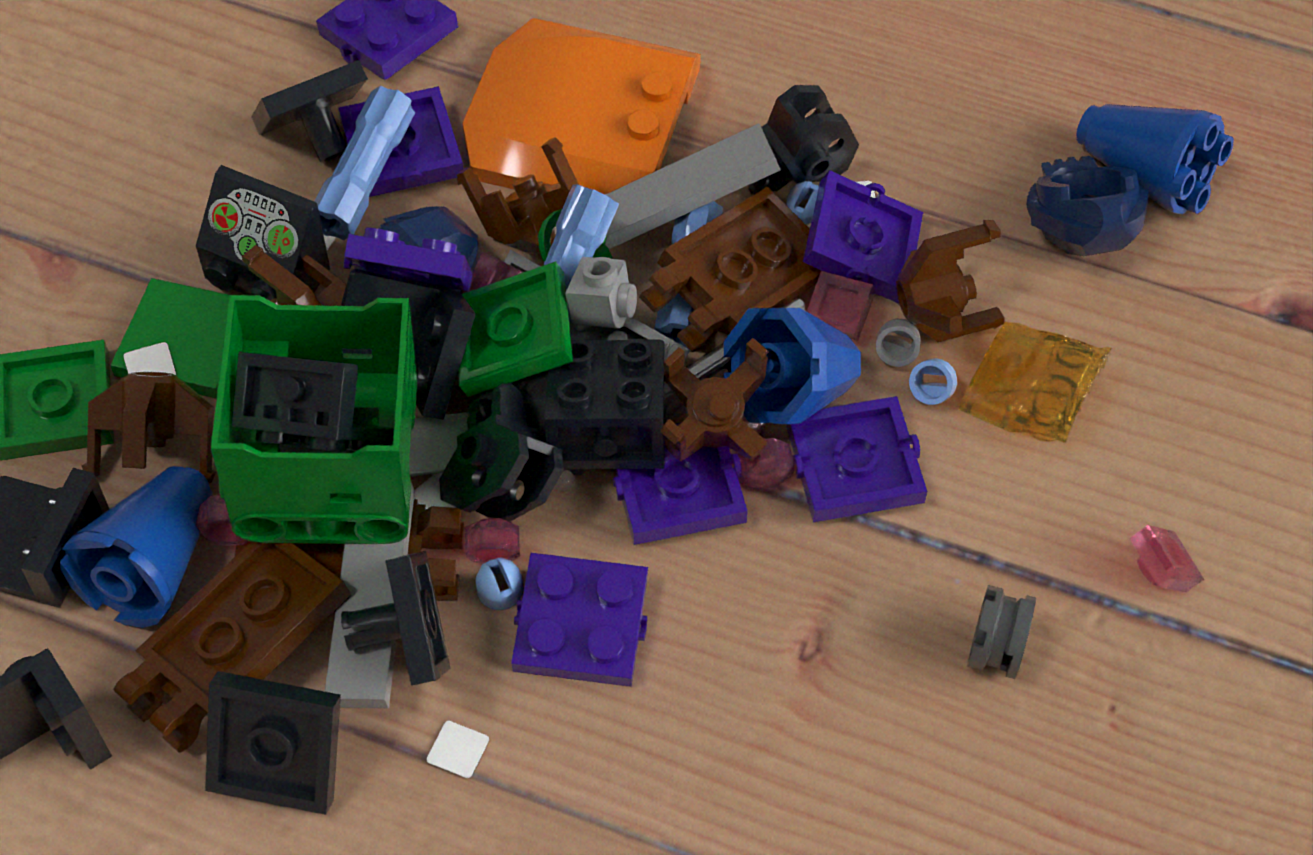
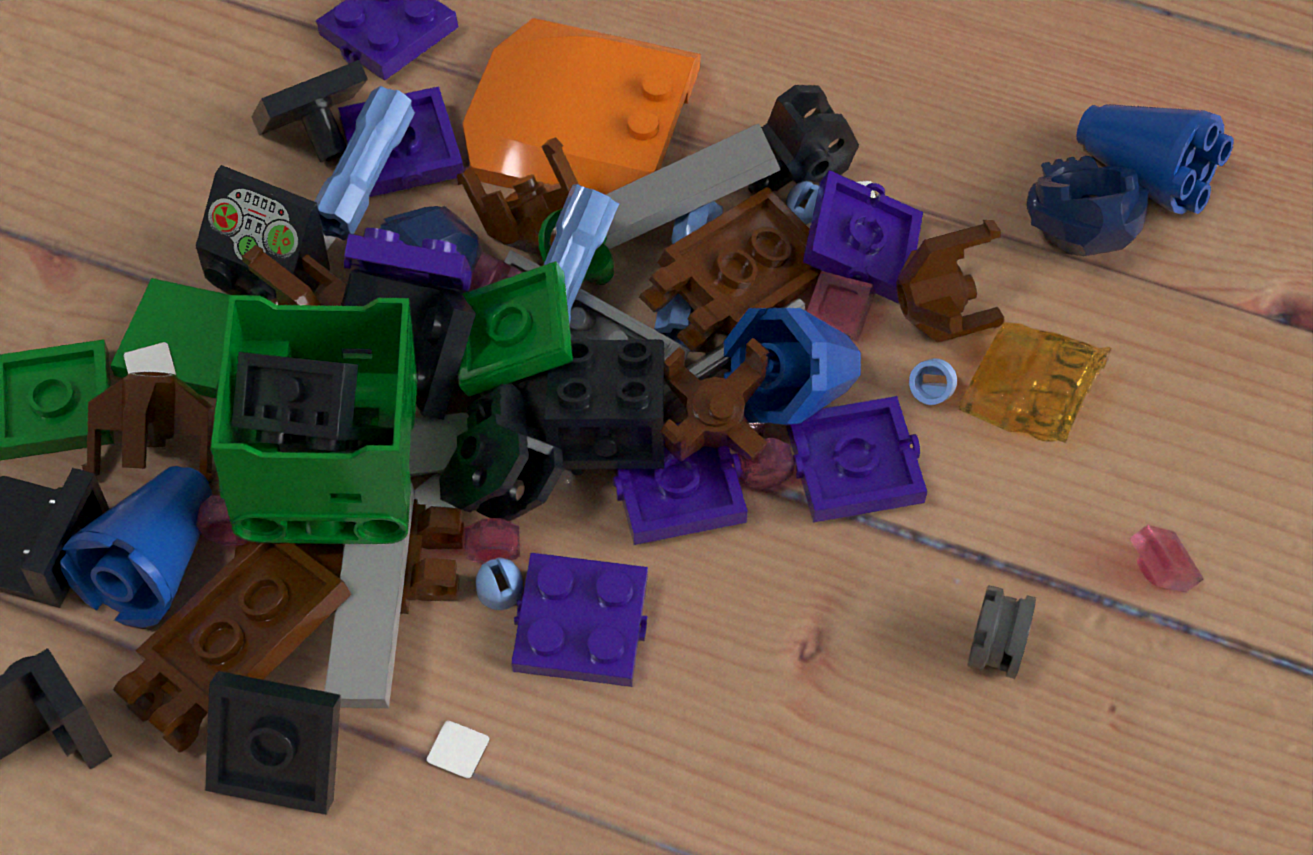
black tile [341,551,451,686] -> none
light grey plate [565,257,637,328] -> none
light grey hinge [876,318,921,367] -> none

